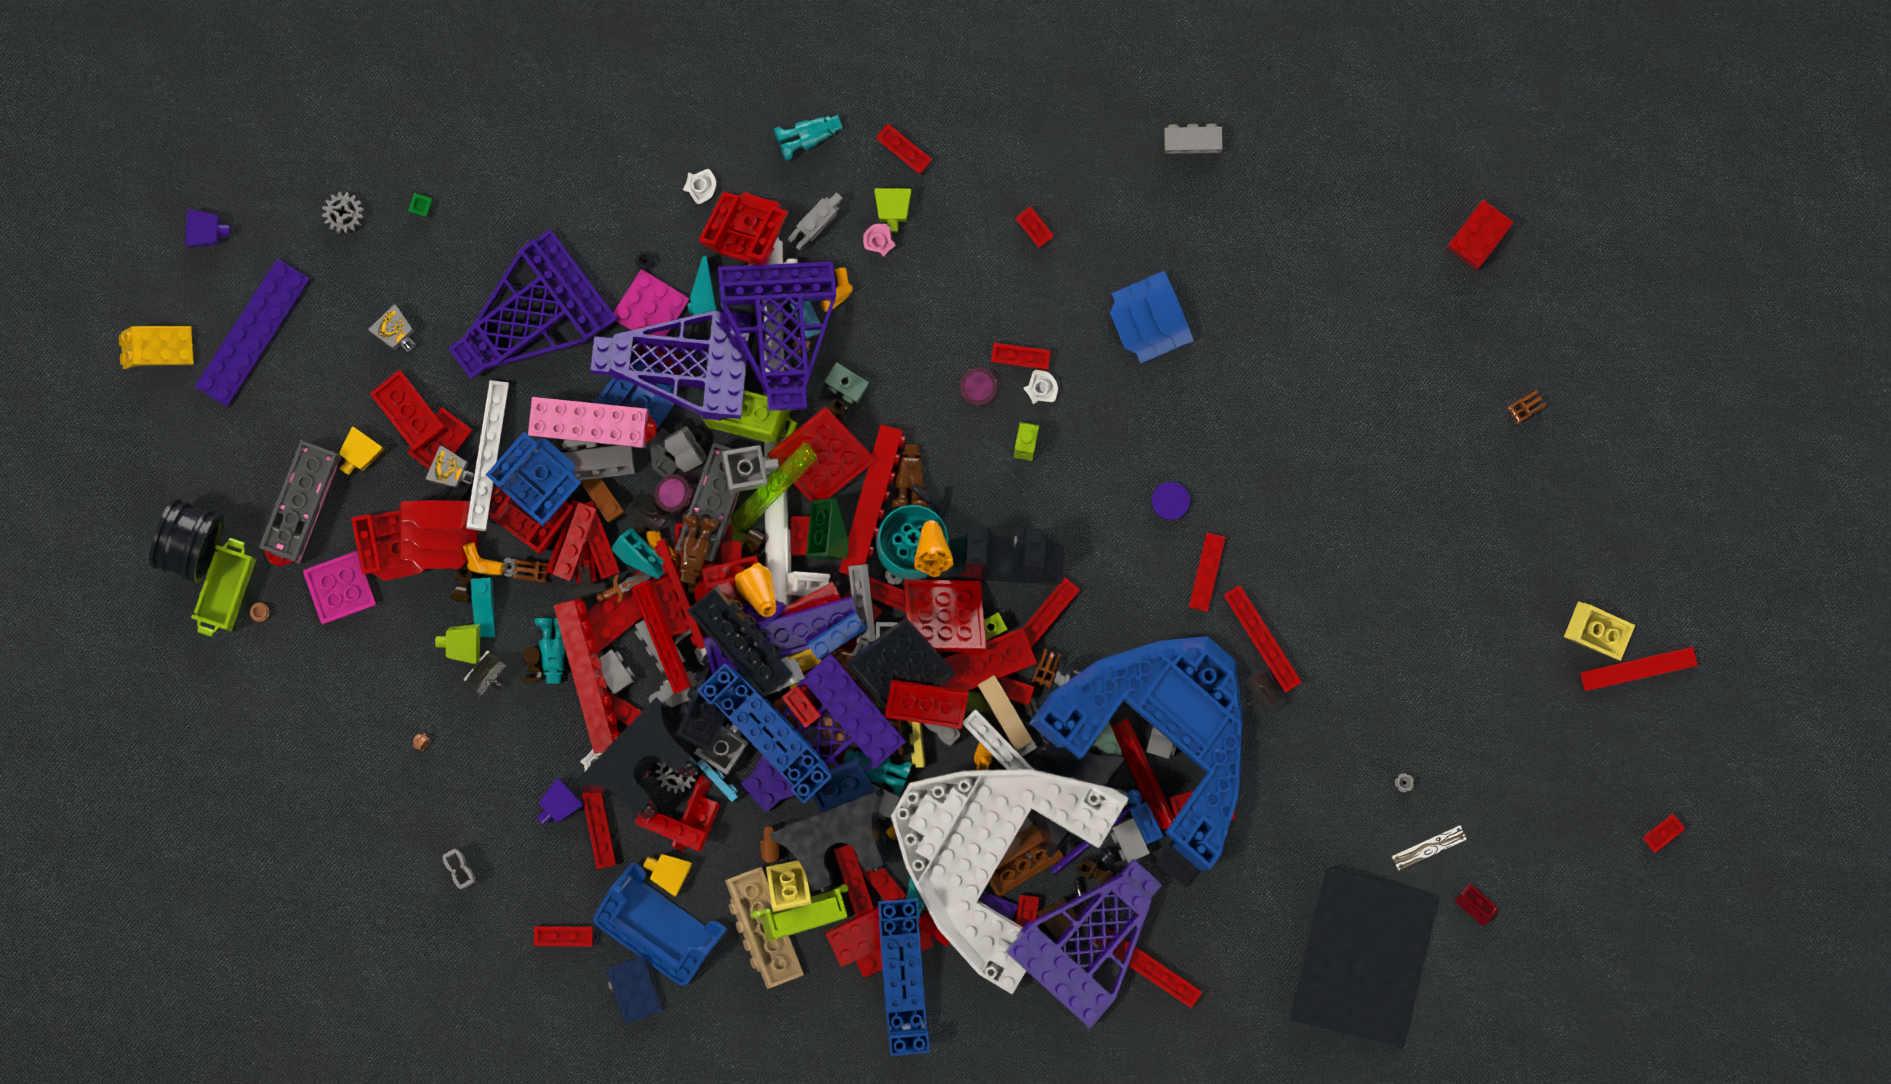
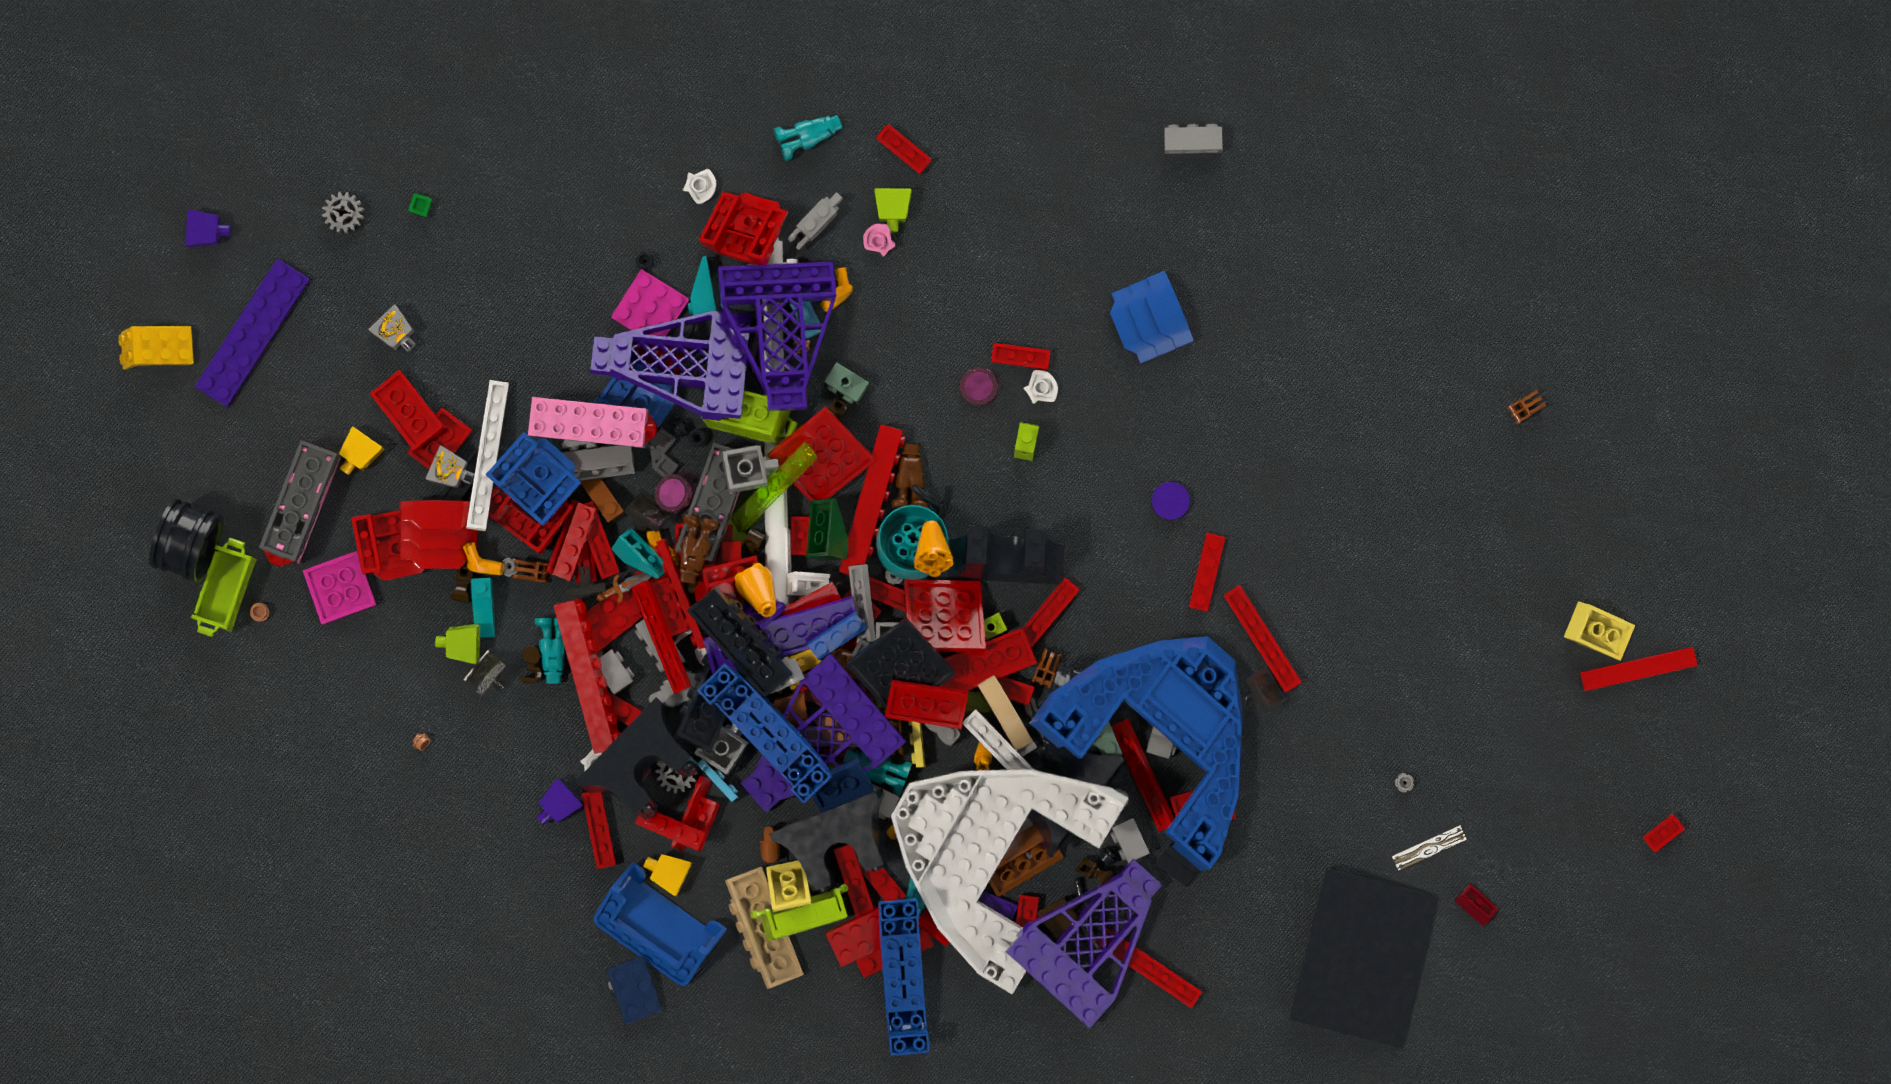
light grey brick [443,849,476,890] -> none
dark purple wing [448,229,618,379] -> none
red plate [534,926,593,946] -> none
light grey brick [664,426,707,472] -> none
red plate [782,685,822,728] -> none
red plate [1015,206,1054,248] -> none
dark purple piece [1050,799,1144,875] -> none
blue plate [1126,789,1163,845] -> none
red brick [1447,200,1513,271] -> none

